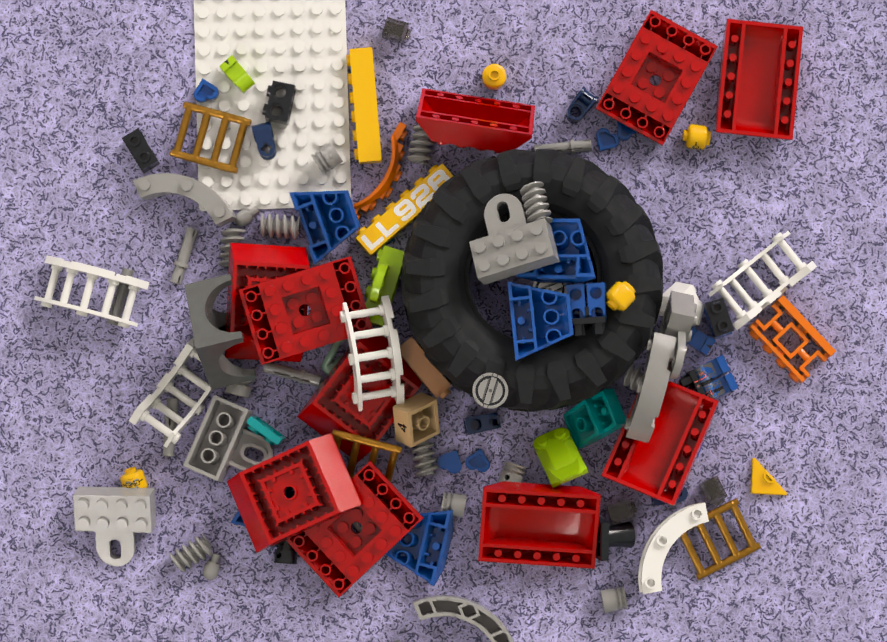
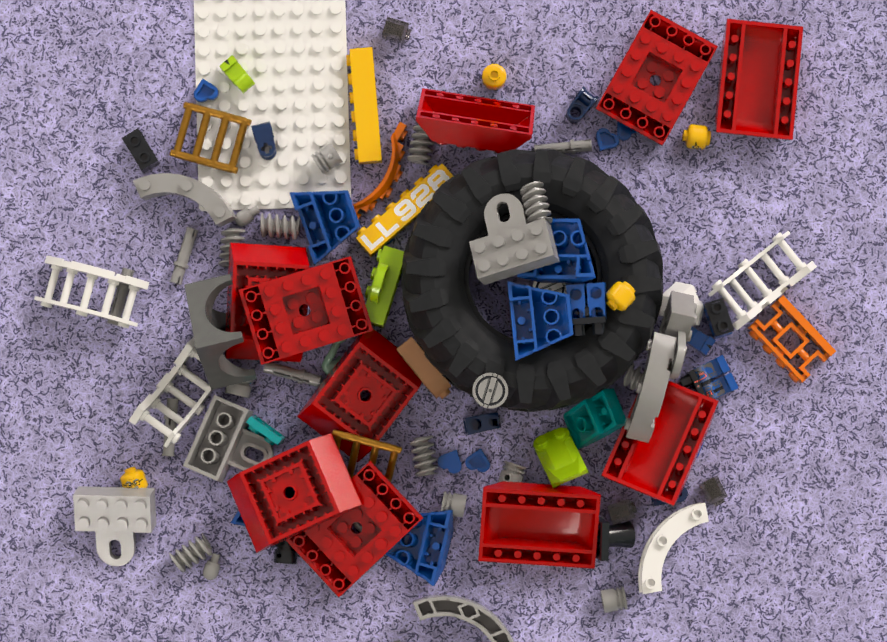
black brick [262,81,297,125] -> none
white fence [339,295,404,411] -> none
tan brick [393,392,440,448] -> none
pearl gold bar [680,498,761,580] -> none
yellow tile [750,458,787,495] -> none

